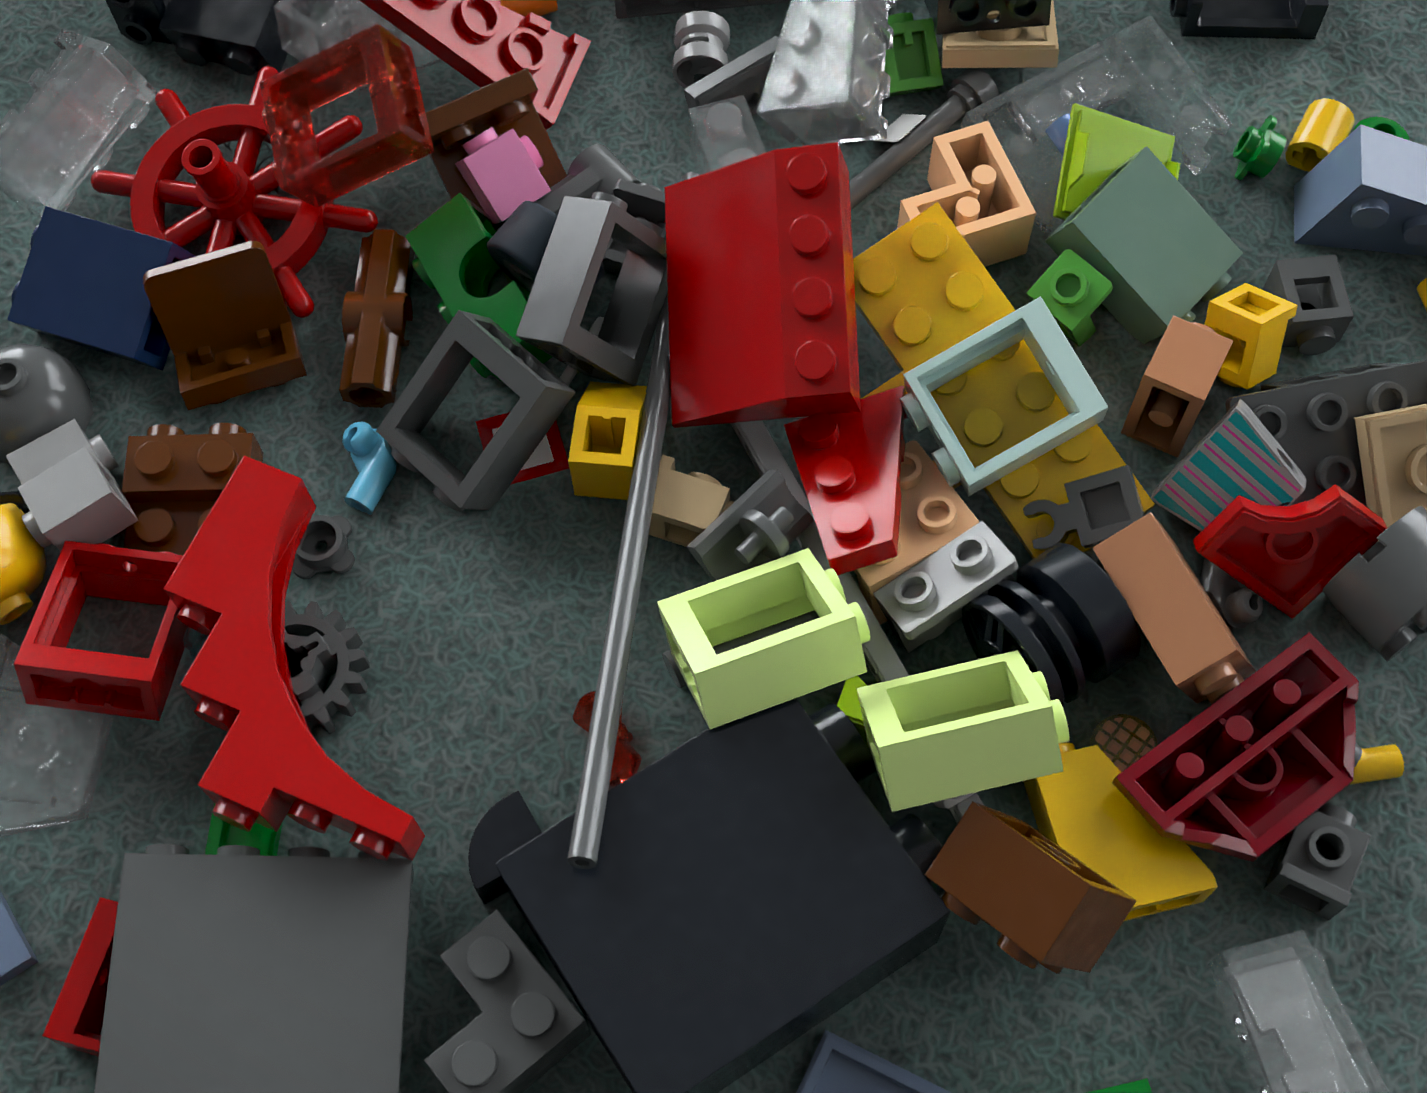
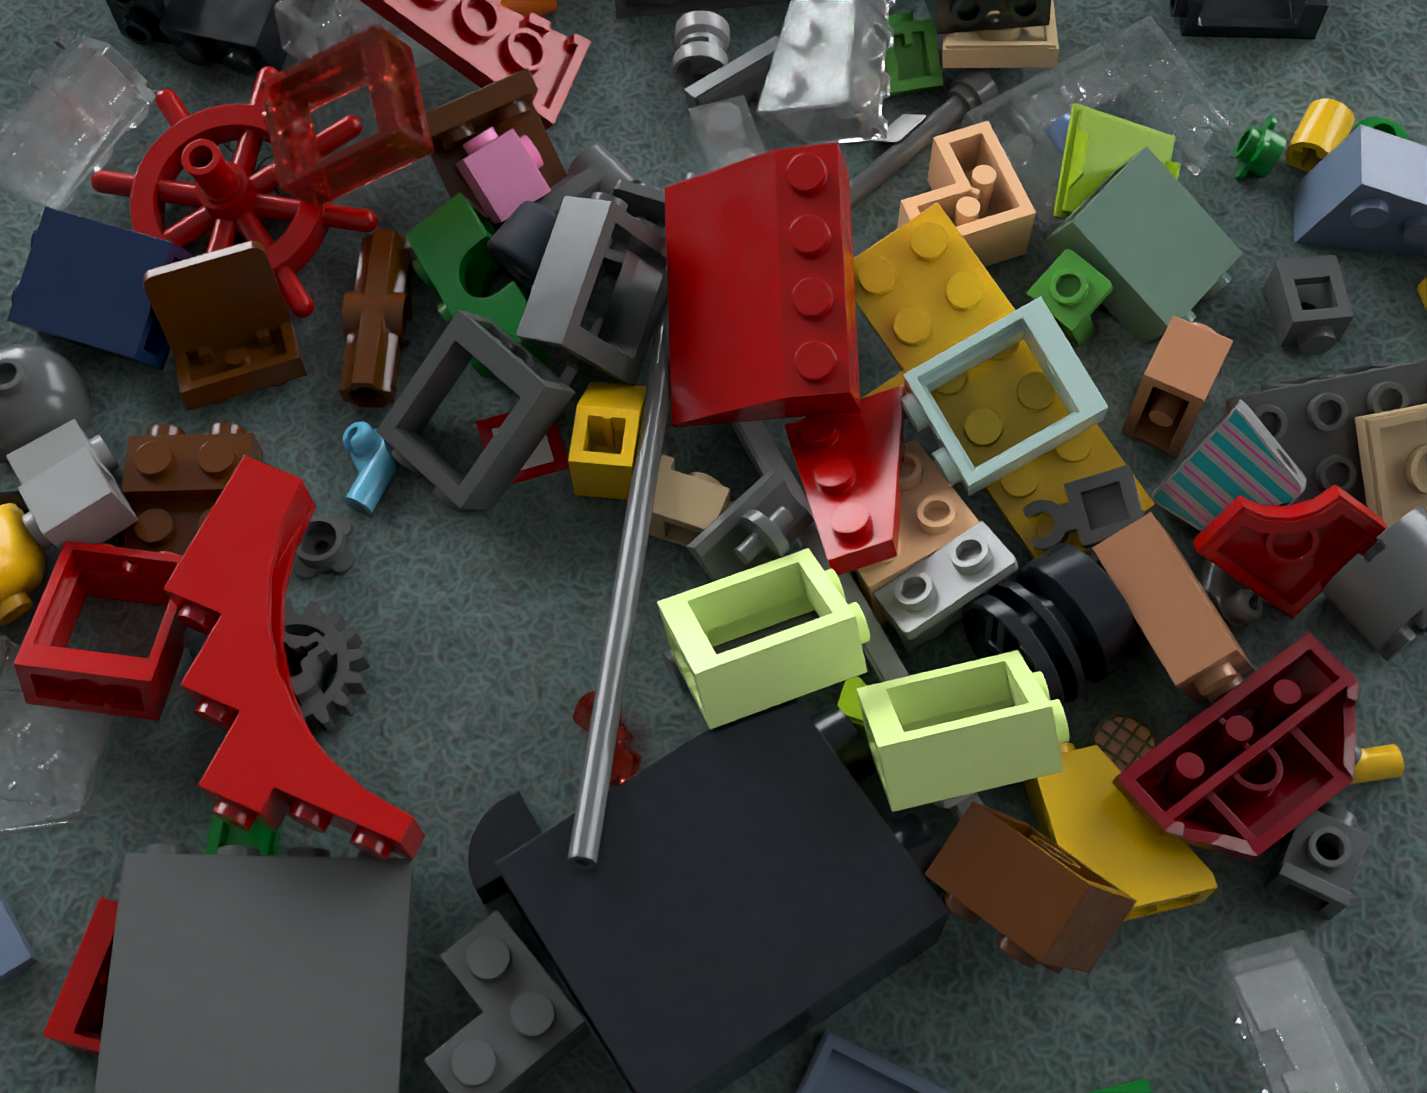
yellow brick [1205,283,1298,390] -> none

